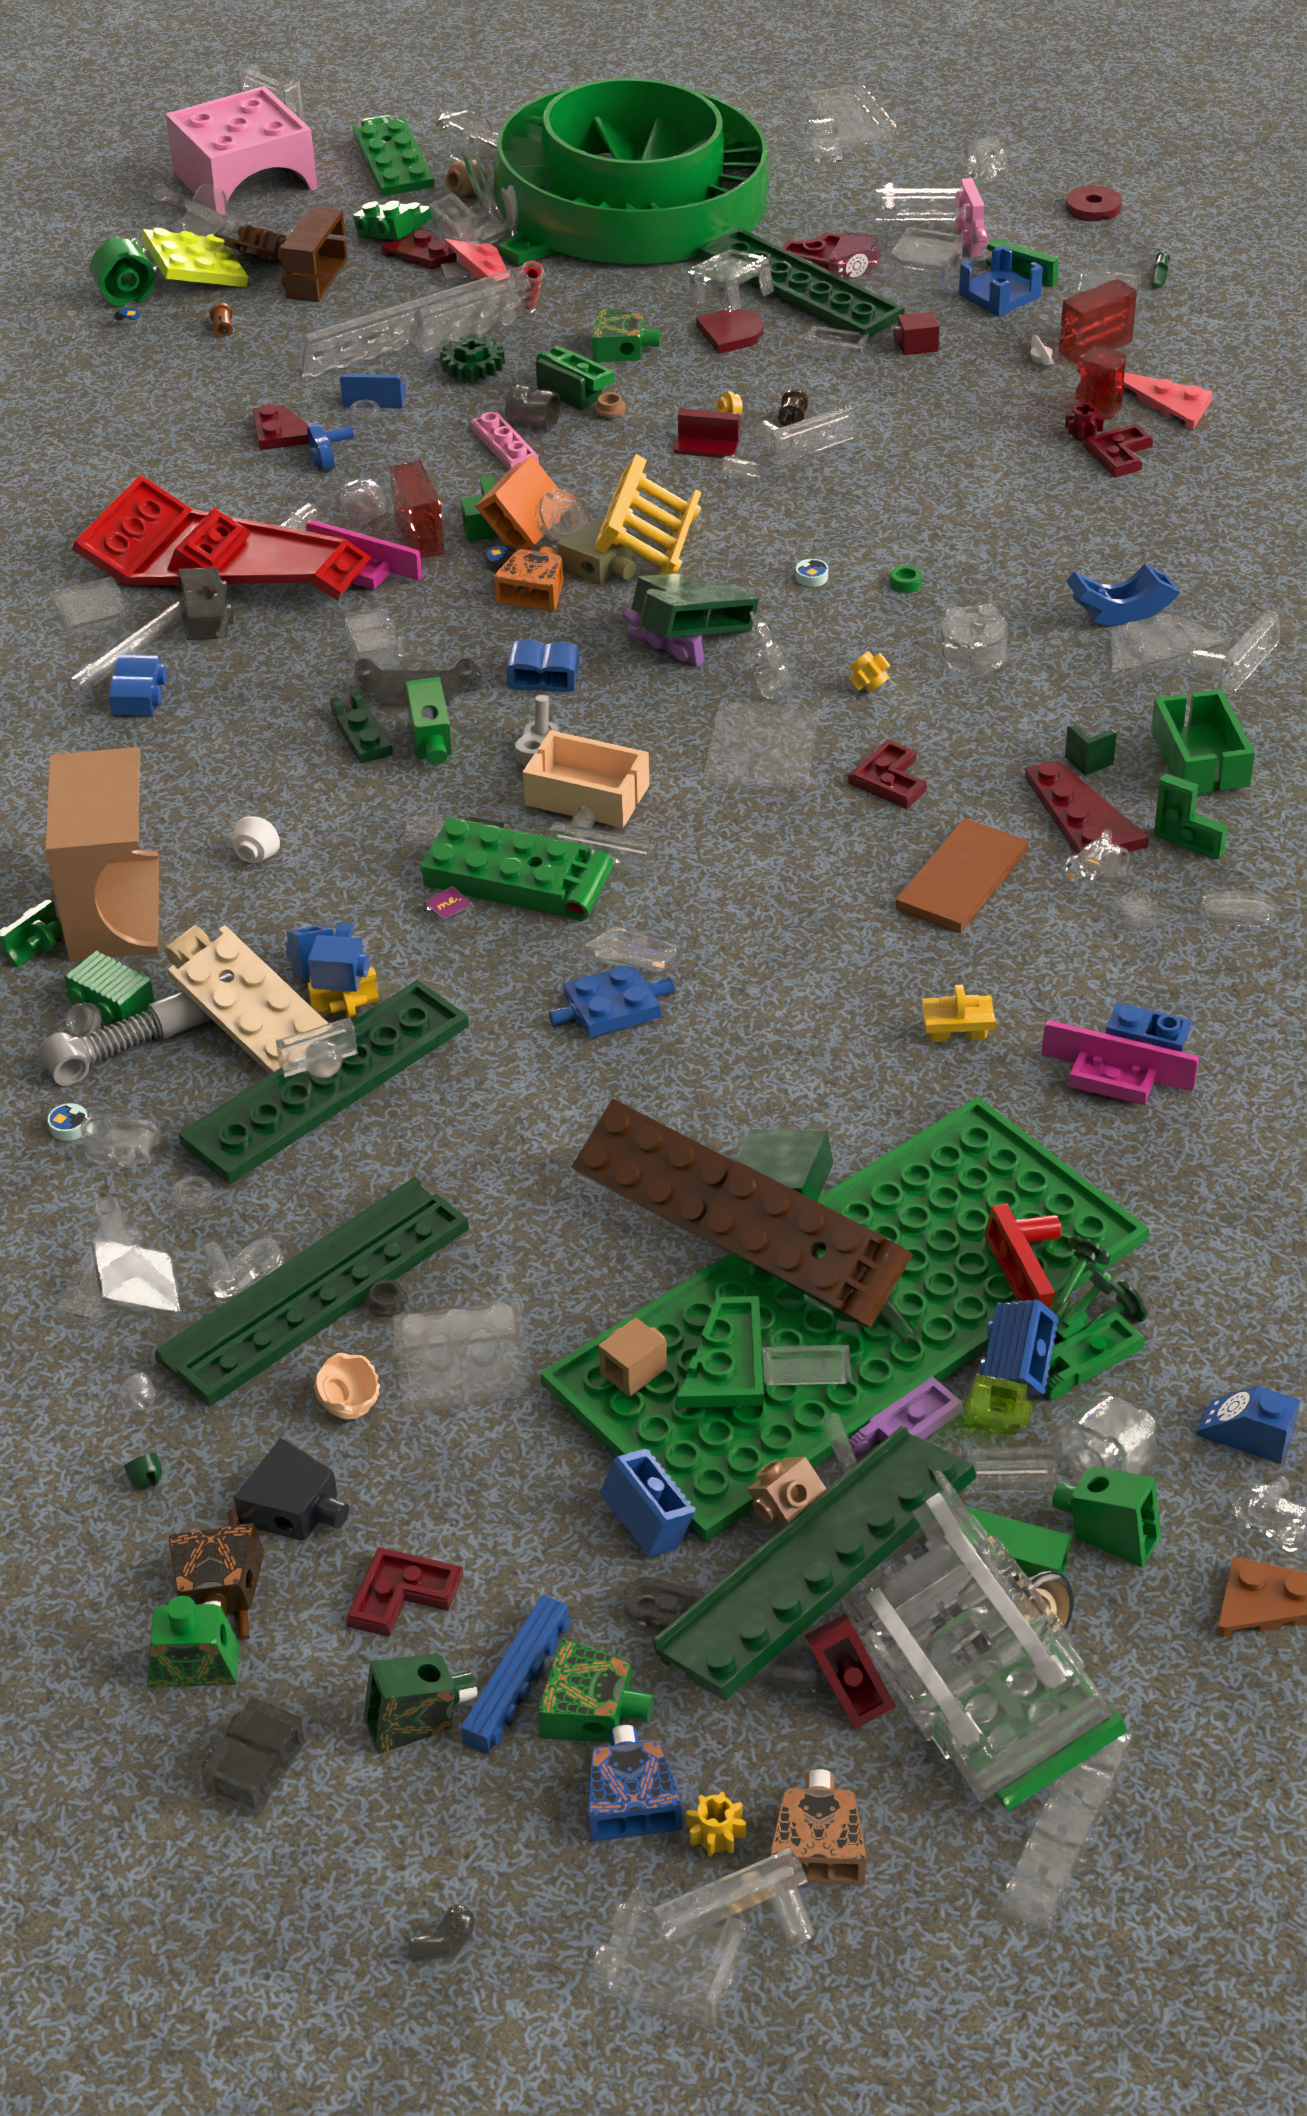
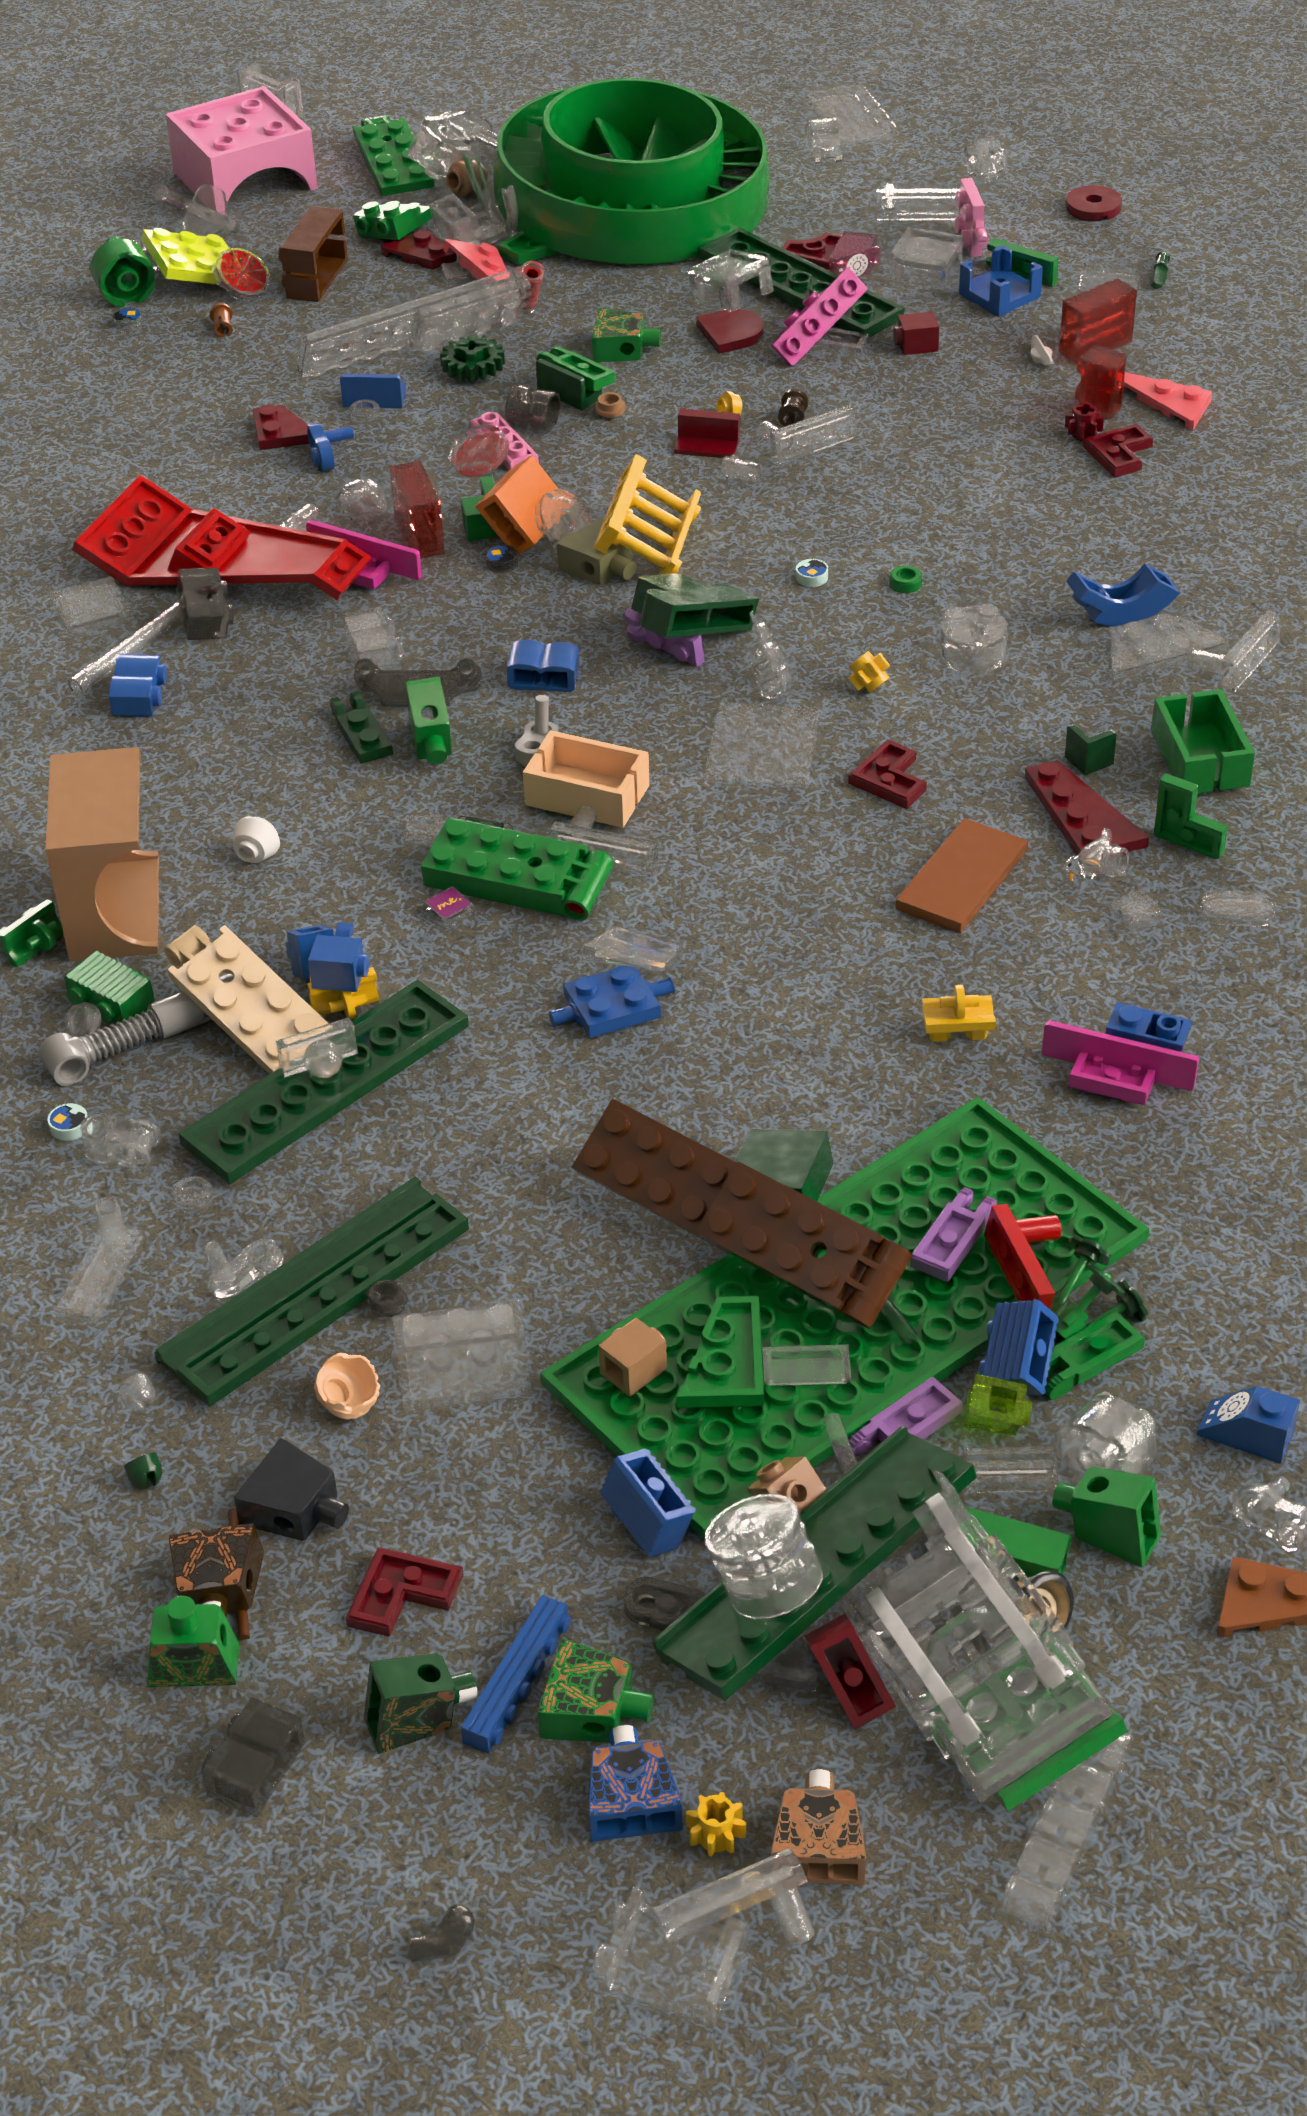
clear piece [91,1238,181,1316] -> none
reddish brown hinge [214,224,286,263] -> none
orange torso [494,546,563,612] -> none
none -> tile [213,248,270,301]
none -> clear brick [407,116,471,179]
none -> clear tile [449,425,509,477]
none -> clear wheel [705,1494,823,1619]
none -> dark pink bracket [771,267,867,366]
none -> medium lavender hinge [910,1187,997,1282]

